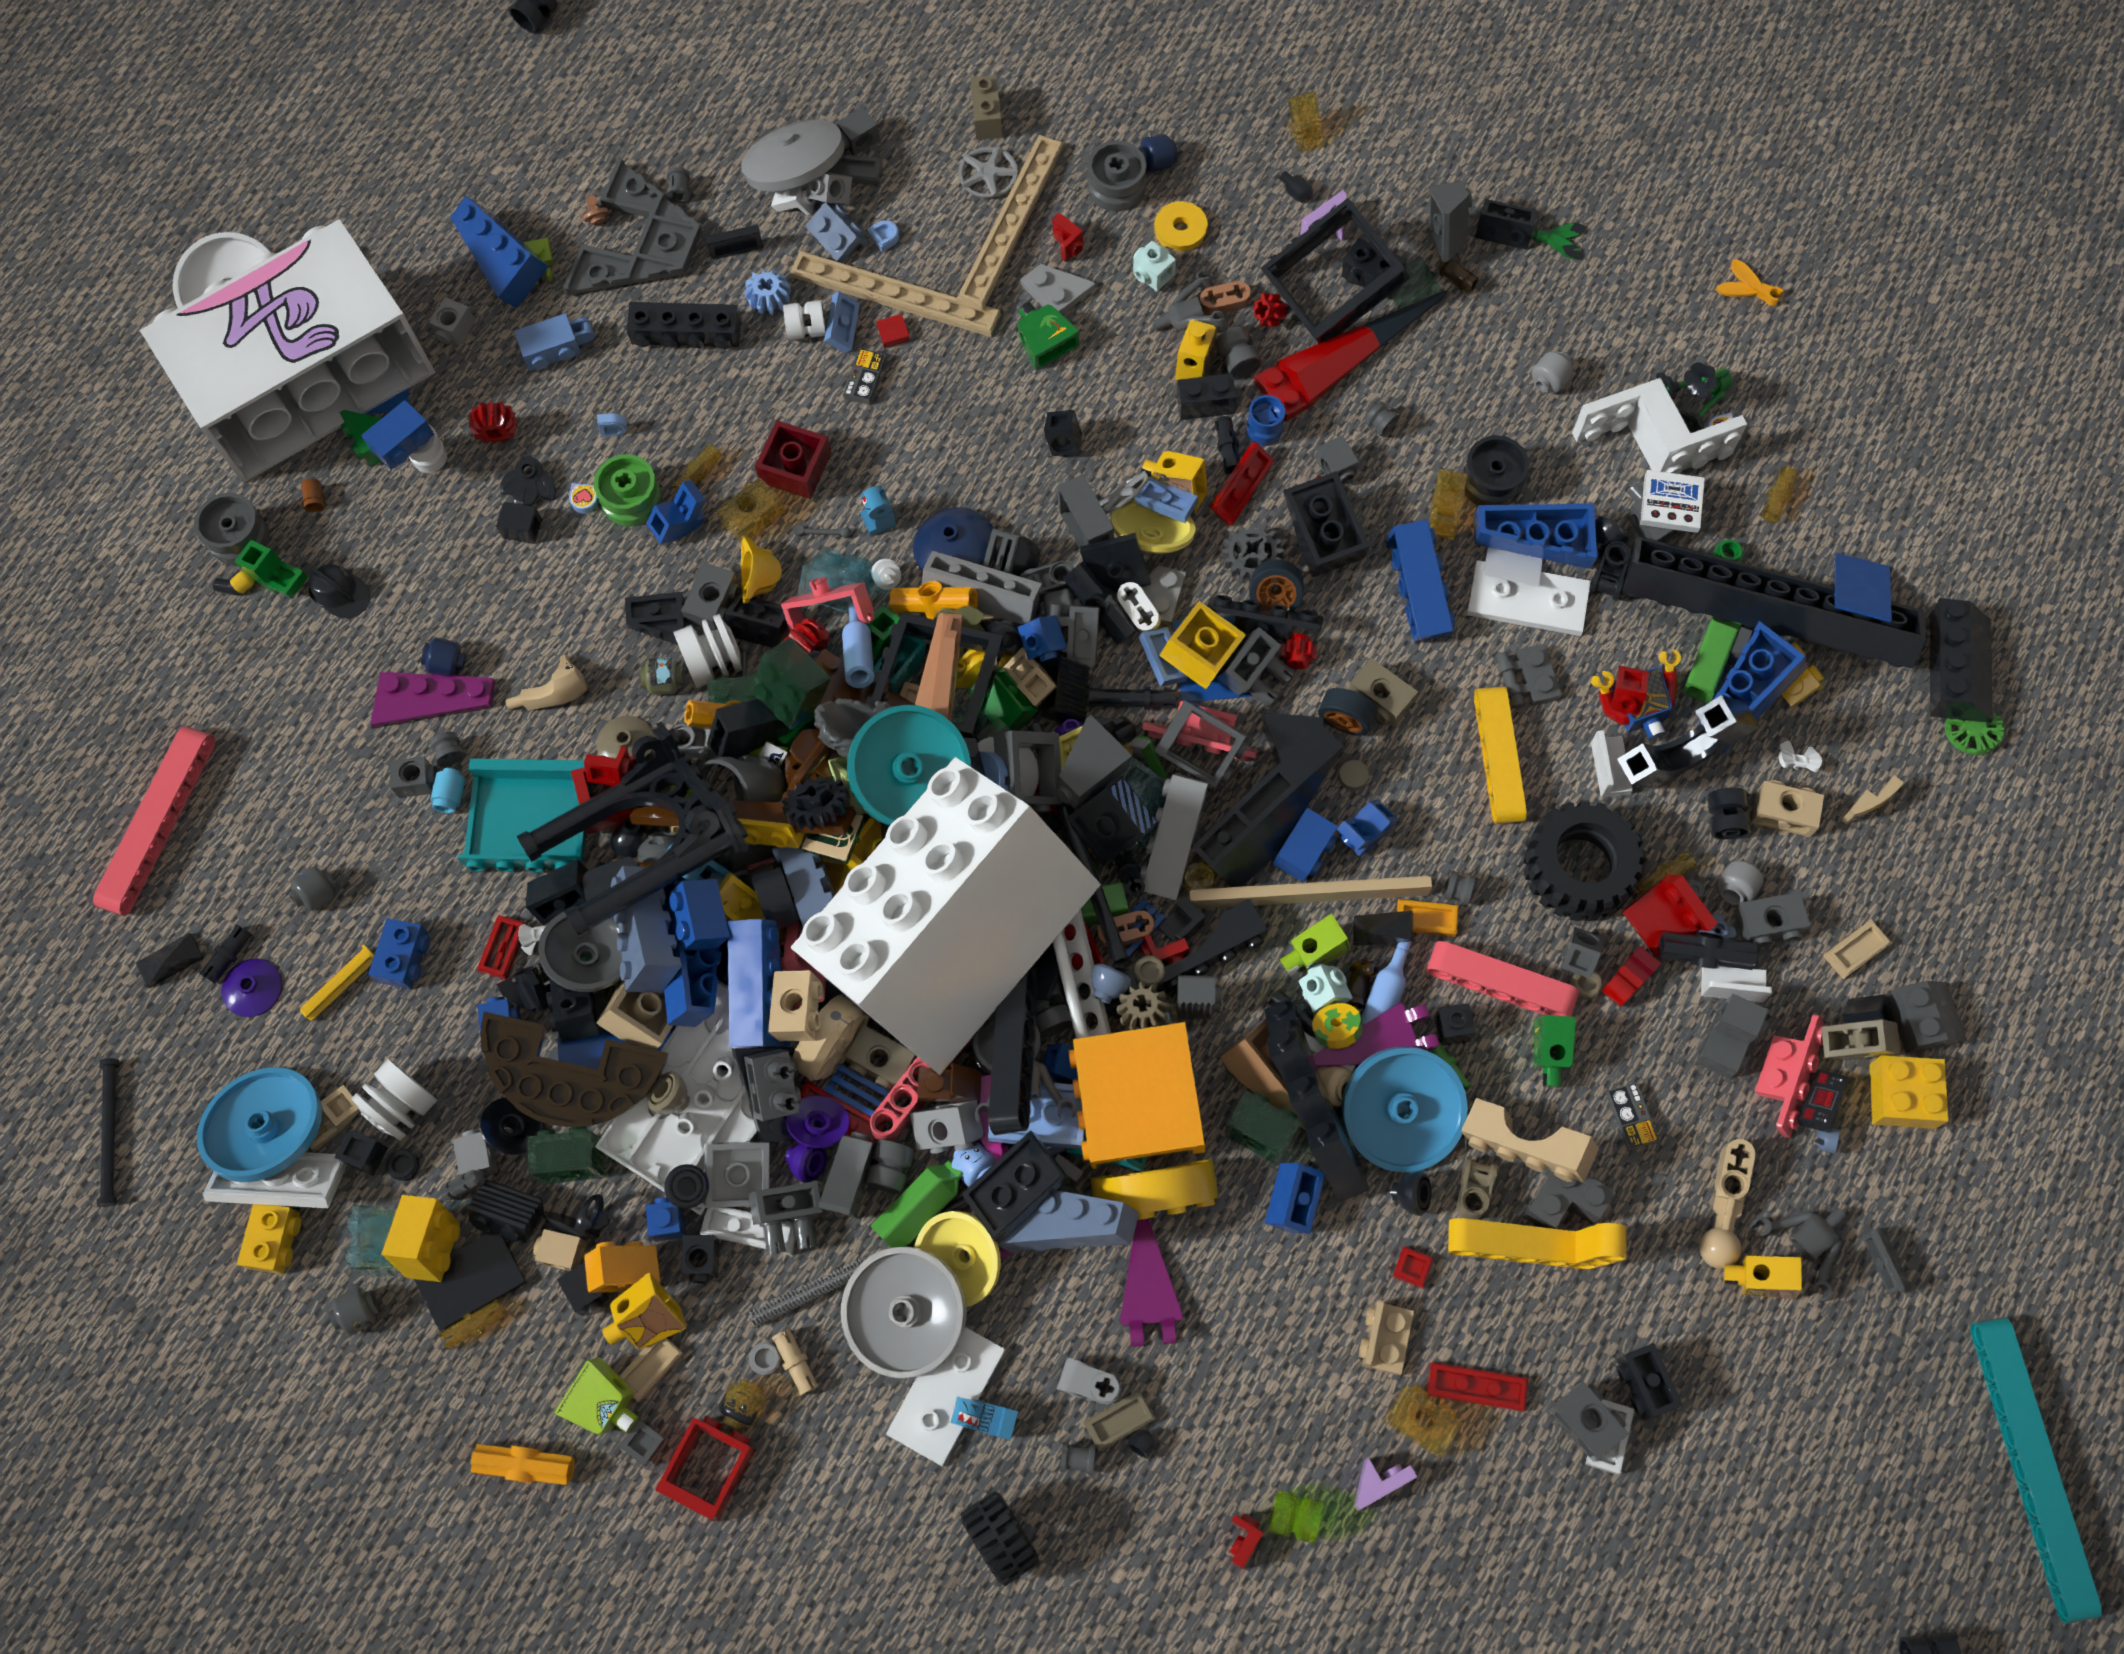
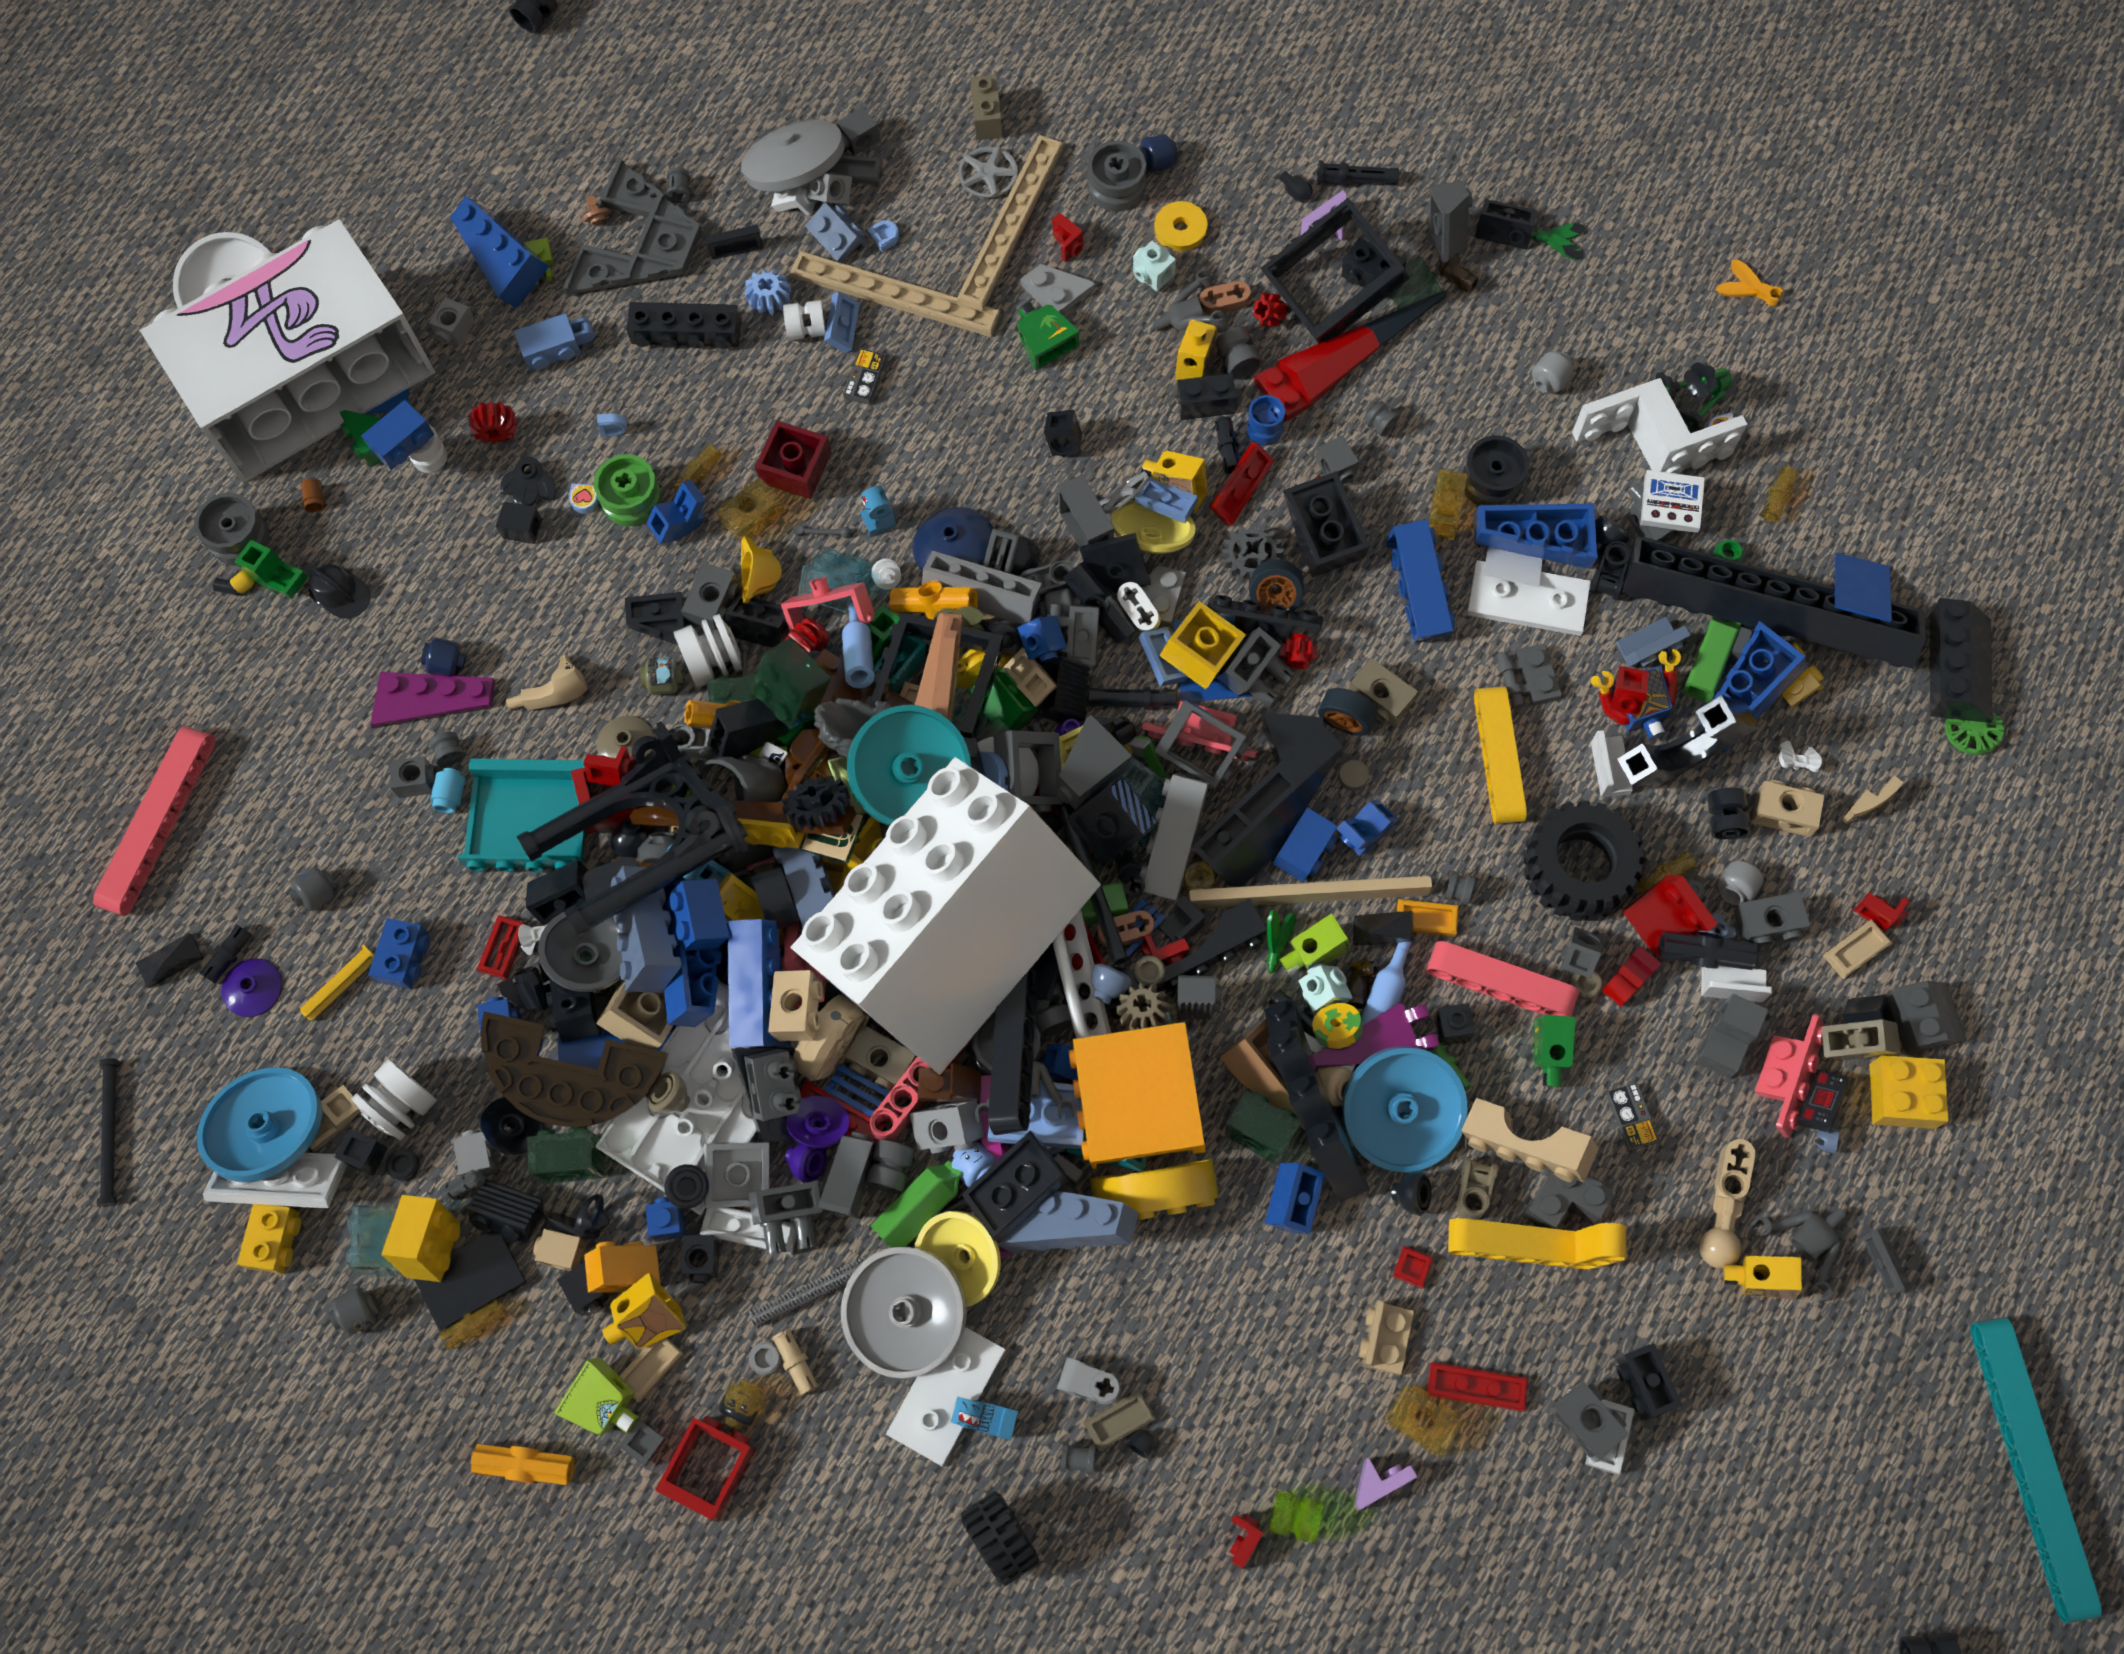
red tile [876,314,910,348] -> none
magenta flag [1120,1219,1183,1347] -> none
clear yellow slope [1287,91,1325,153] -> none
none -> green piece [1266,909,1296,974]
none -> black pin [1317,160,1399,186]
none -> sand blue bracket [1616,617,1691,667]
none -> red bracket [1853,892,1909,932]

